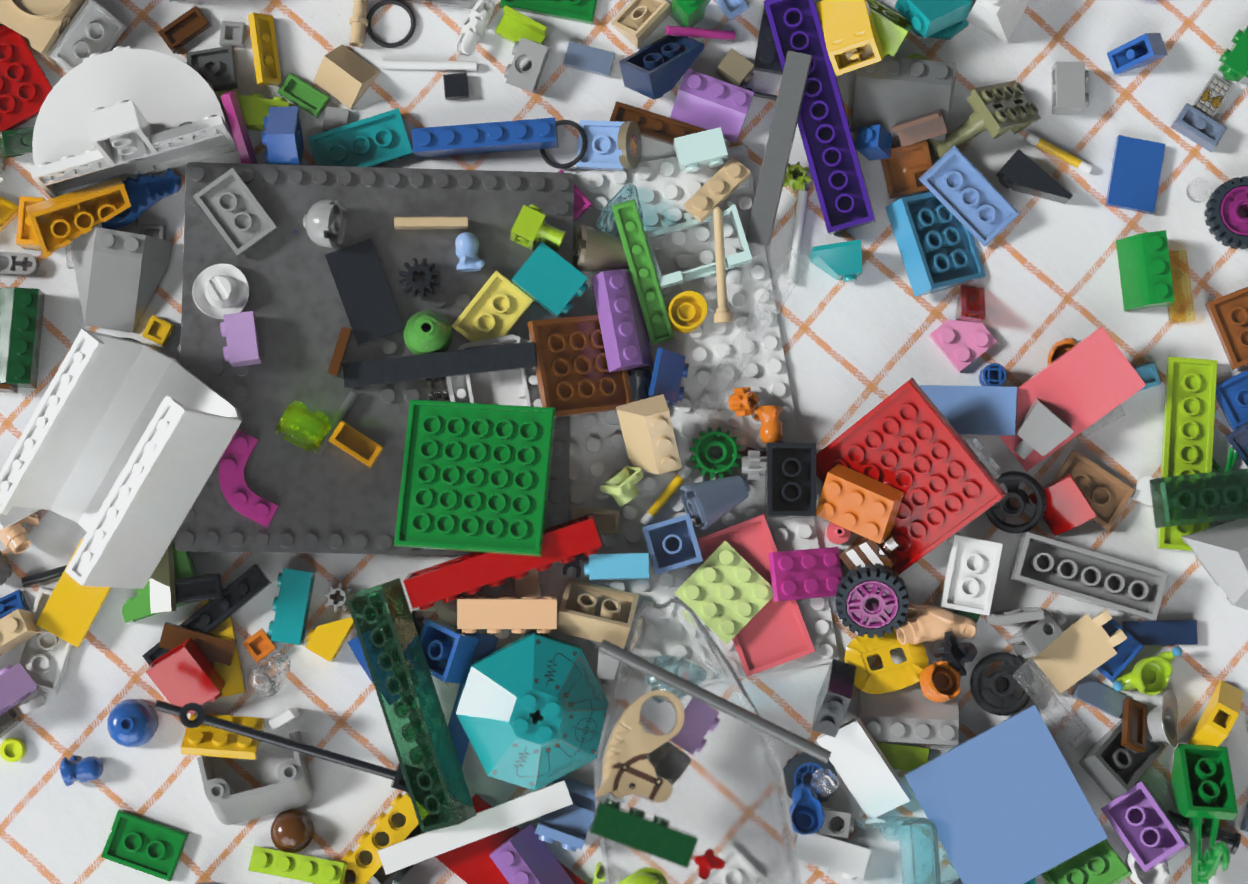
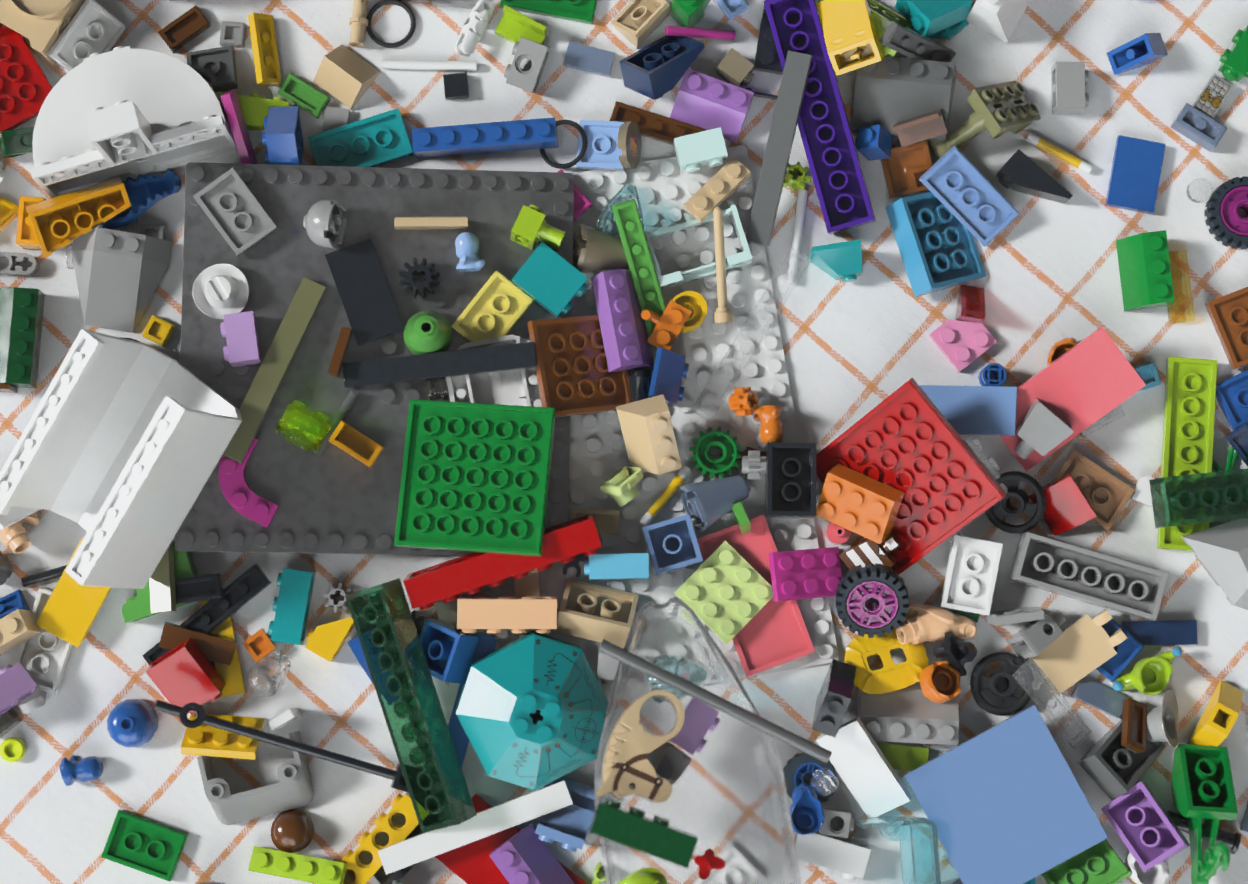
none -> olive tile [222,277,326,464]
none -> orange plate [641,299,692,351]
none -> bright green tile [732,502,751,534]
none -> dark grey tile [879,21,956,62]

